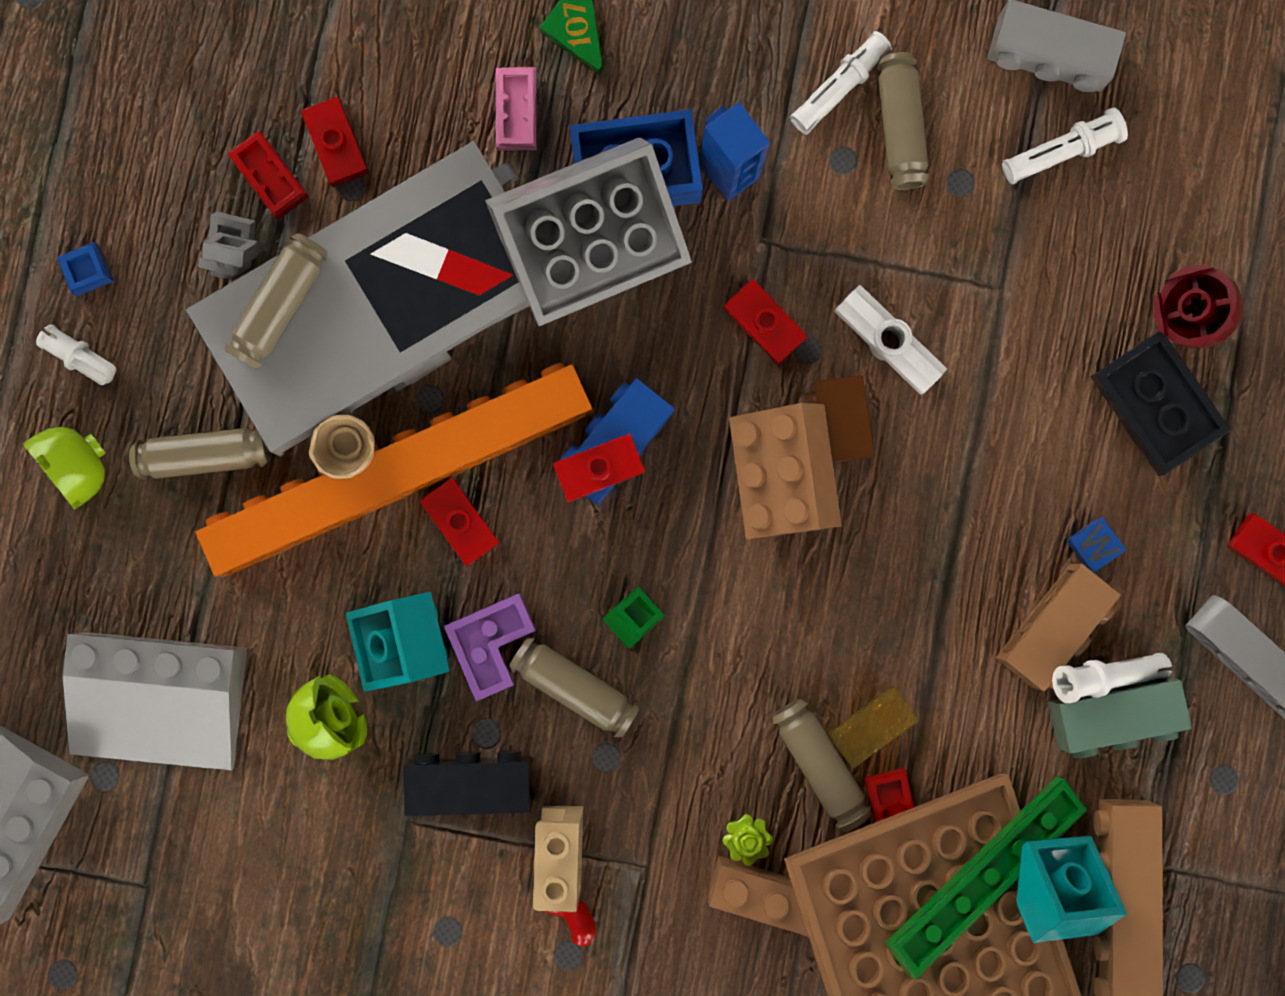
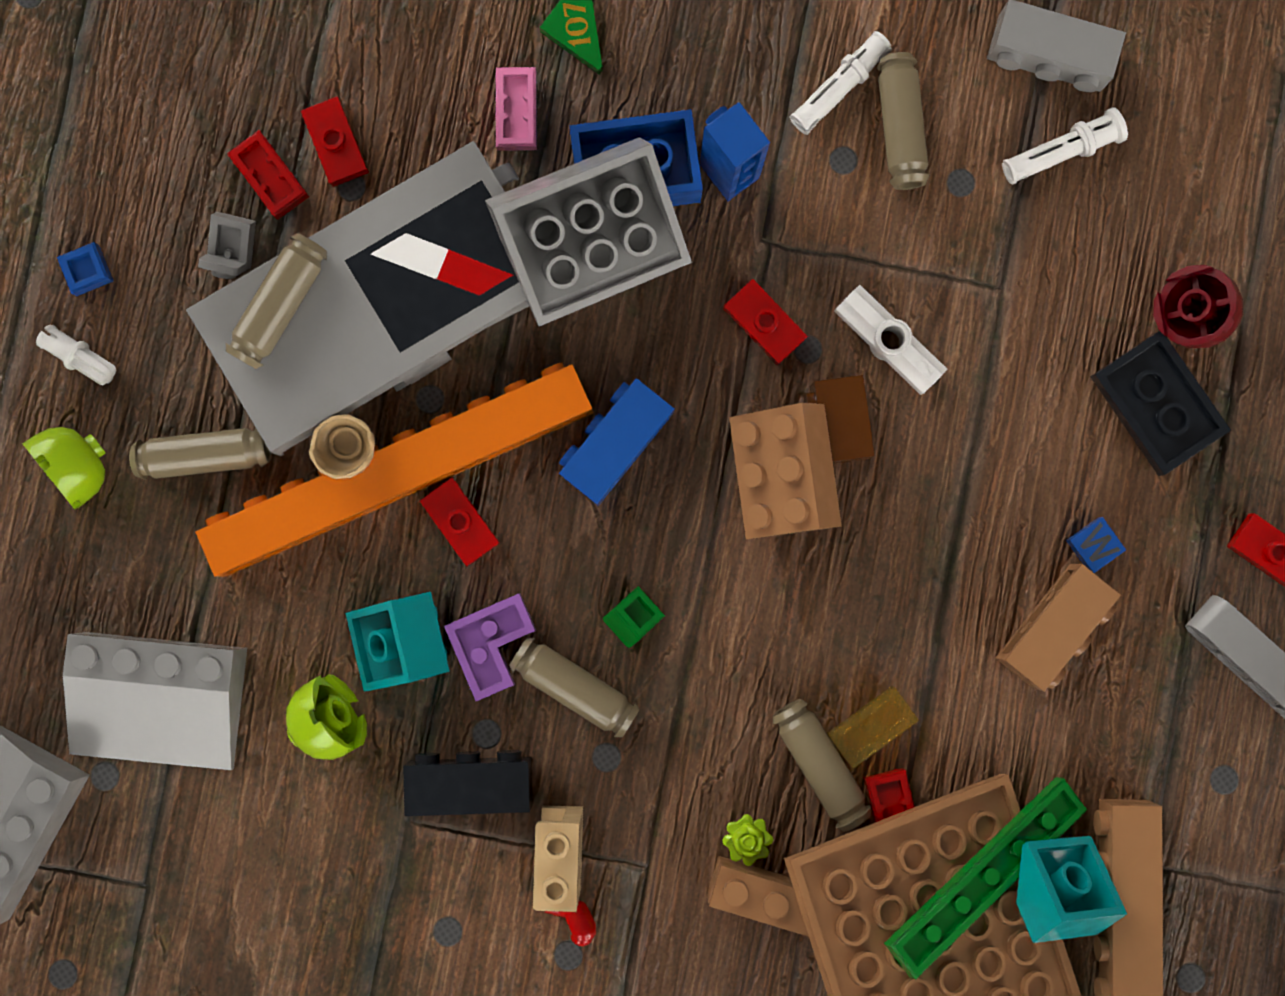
light grey plate [202,232,258,270] -> none
red plate [553,433,645,503] -> none
sand green brick [1048,677,1192,758] -> none
white pin [1052,653,1172,704] -> none

